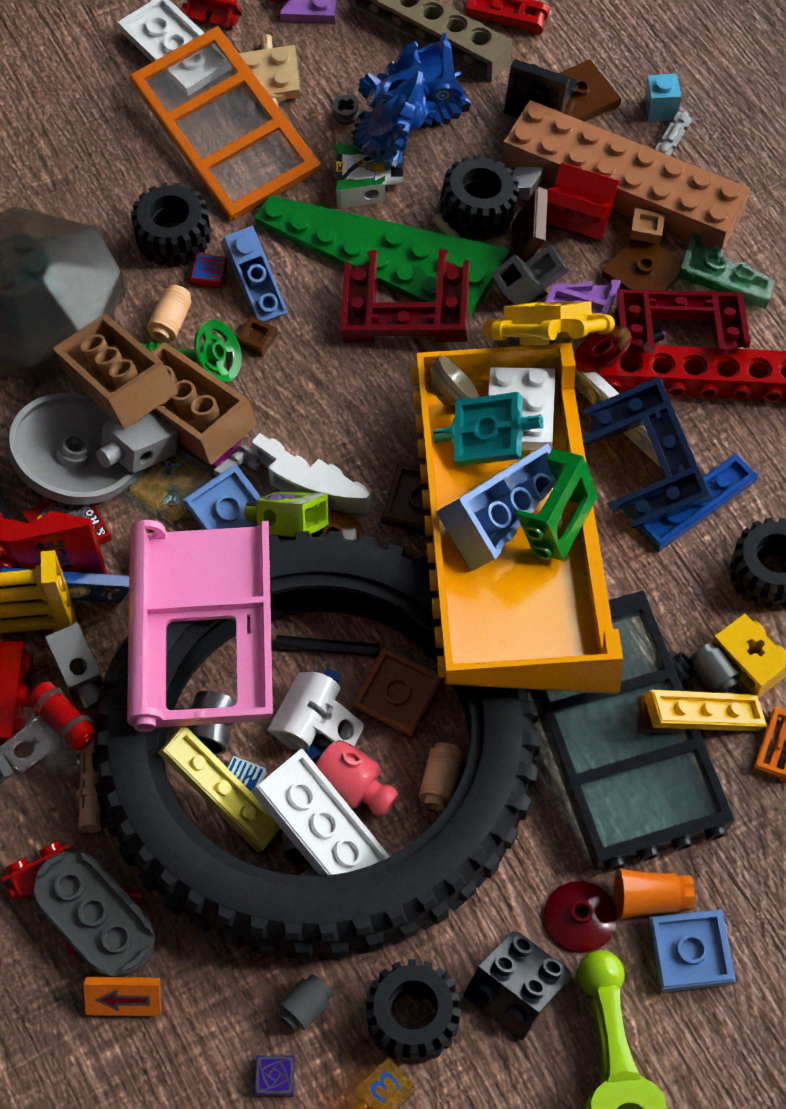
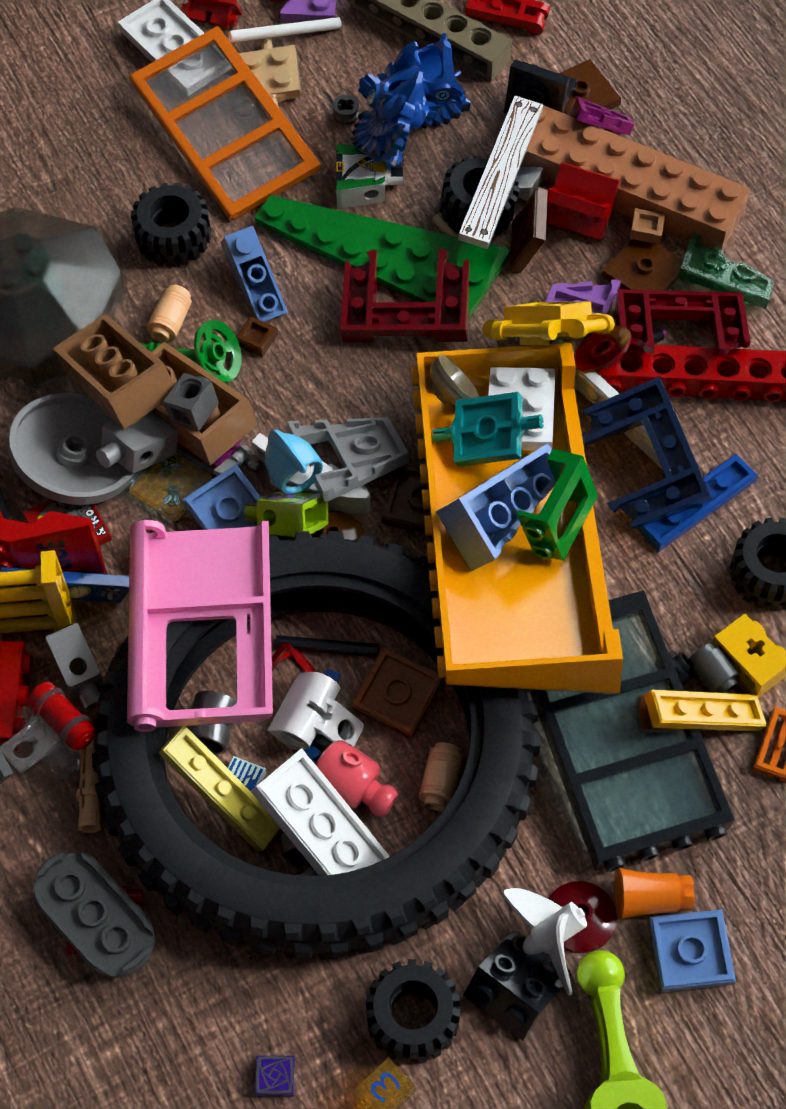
red hinge [2,840,70,900] -> none
orange tile [83,977,162,1016] -> none
tile [190,253,228,288] -> none
dark grey brick [278,974,333,1031] -> none
dark grey brick [491,244,569,304] -> none
medium azure brick [644,74,681,122] -> none
light grey axle [654,111,692,156] -> none
none -> dark grey brick [163,373,219,431]
none -> white bar [228,17,342,43]
none -> medium azure piece [265,430,323,495]
none -> red piece [272,642,317,672]
none -> light grey wing [287,417,409,502]
none -> white tile [458,96,543,249]
none -> white piece [503,888,587,995]
none -> magenta wing [573,97,634,136]

